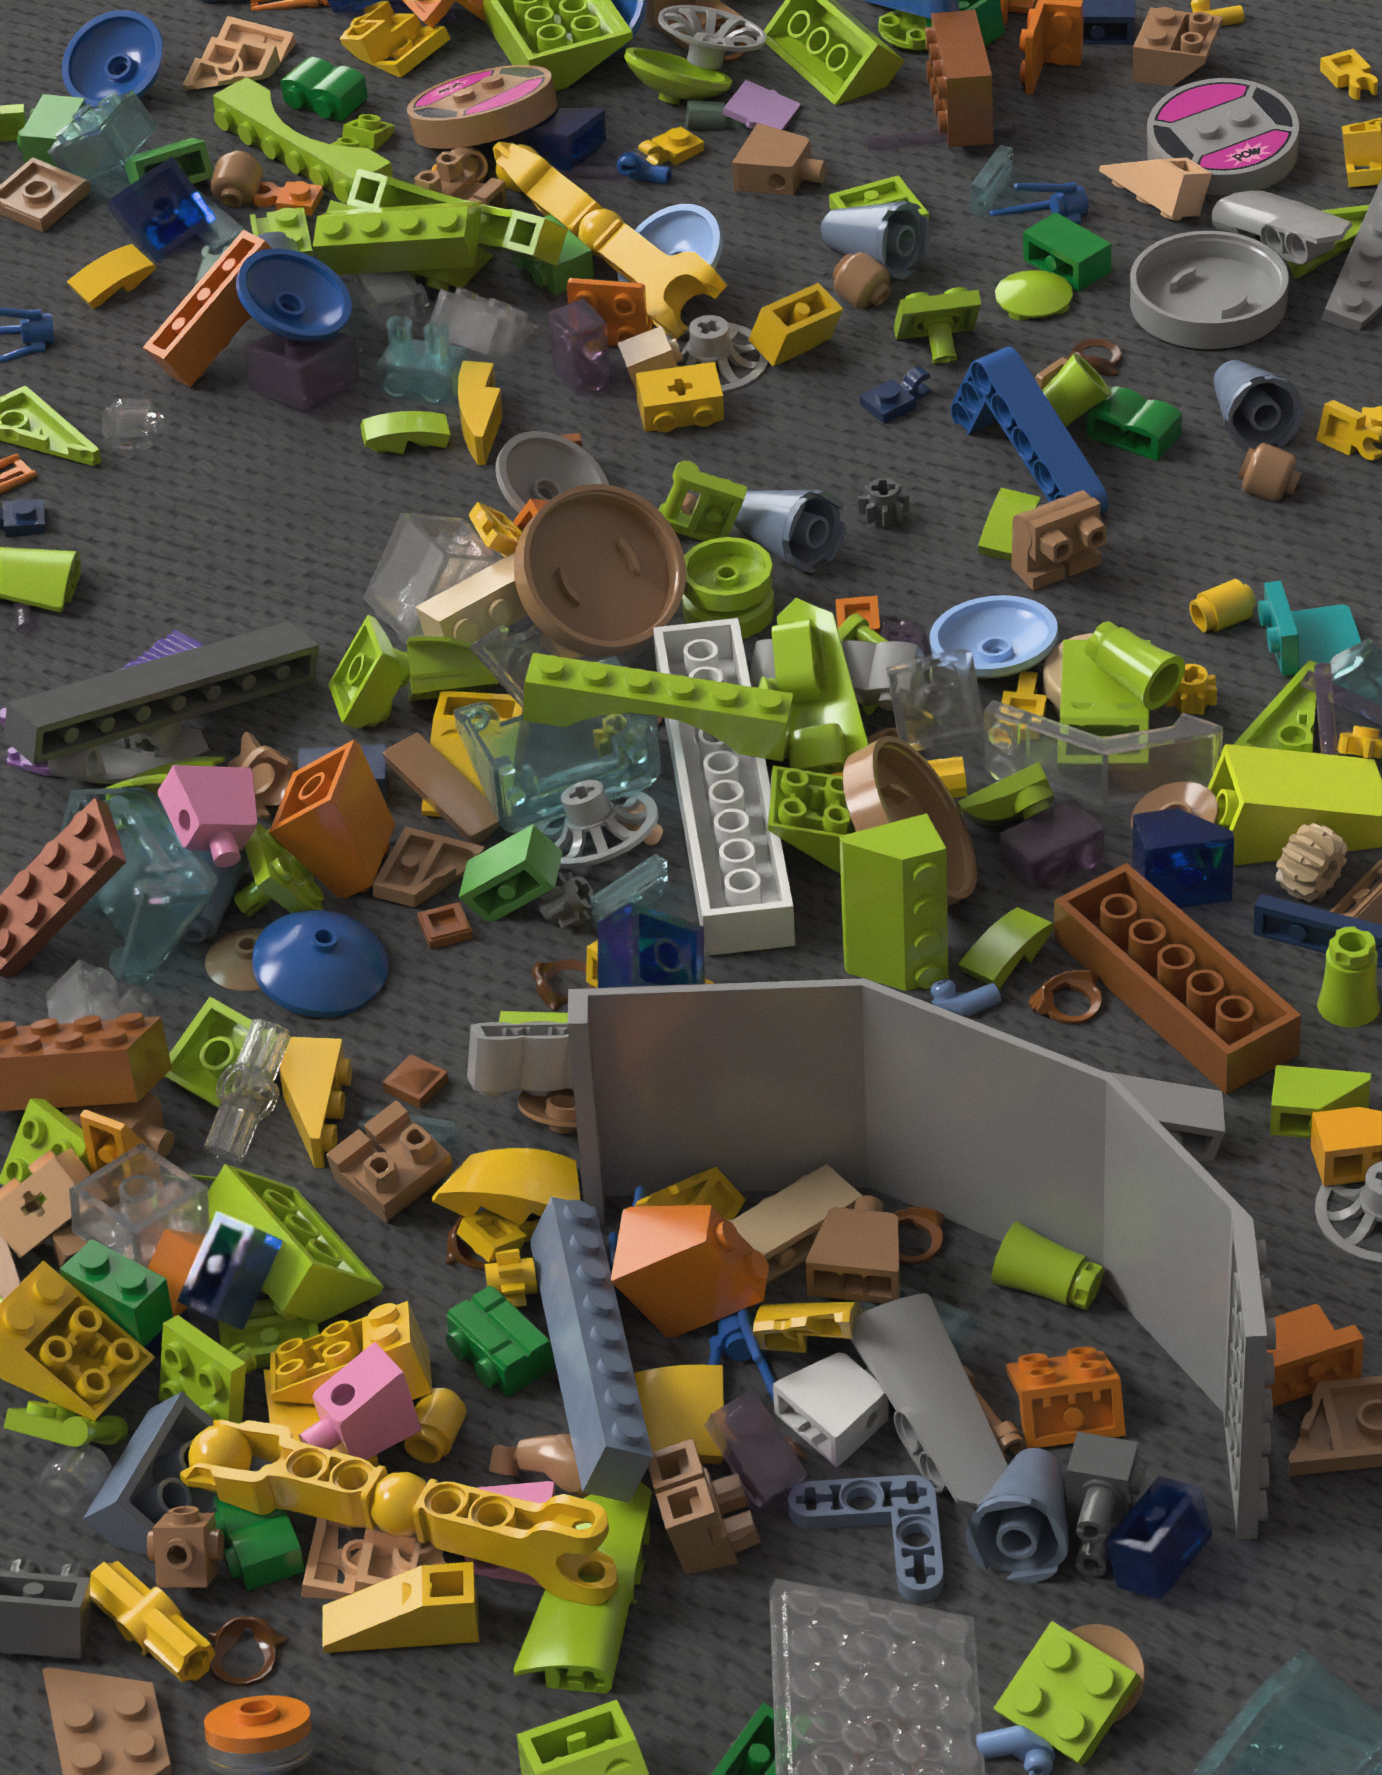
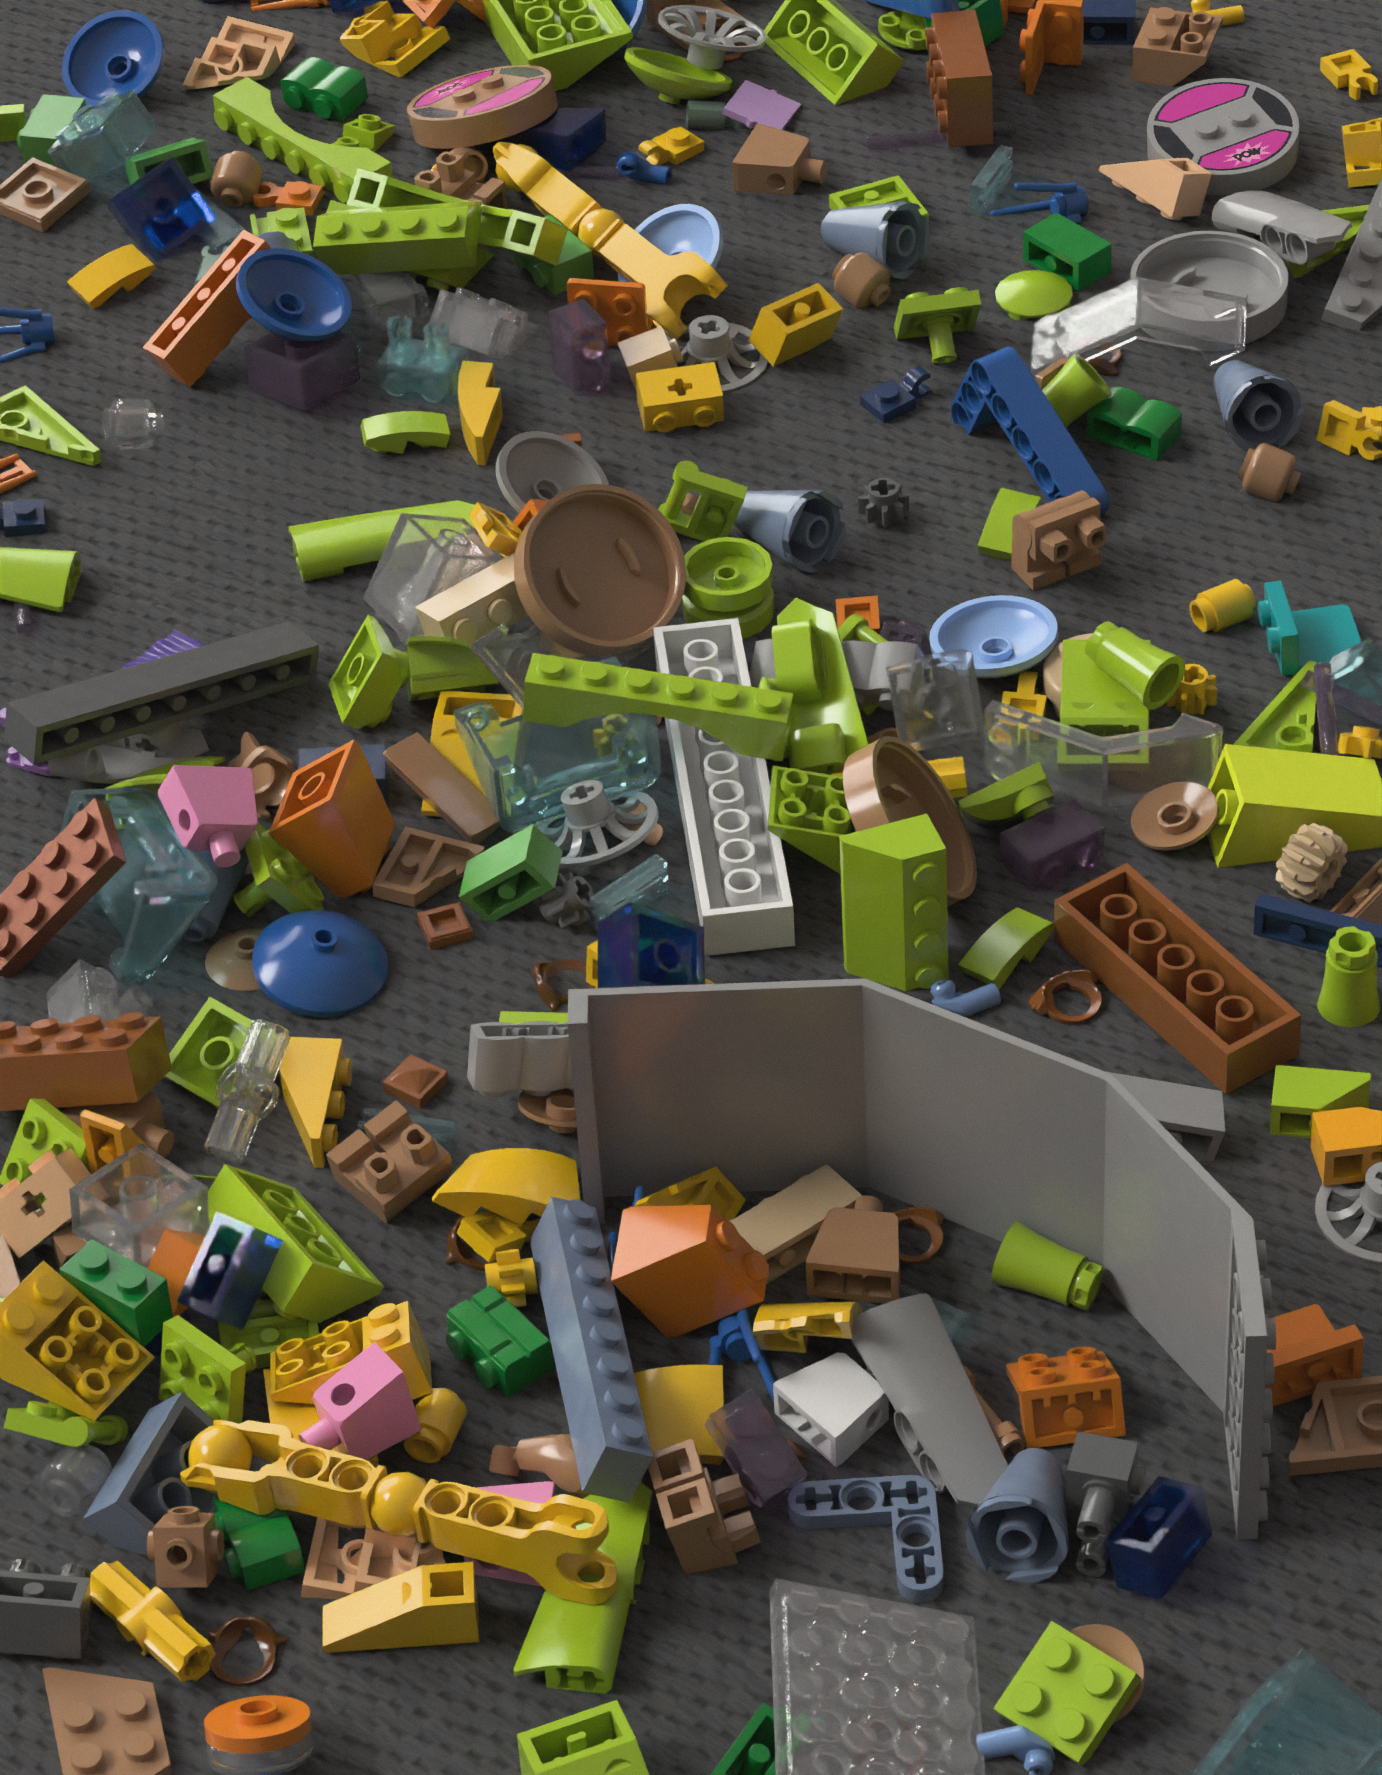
clear blue slope [1132,808,1235,908] -> none
none -> lime panel [288,500,477,582]
none -> clear windscreen [1031,277,1246,378]

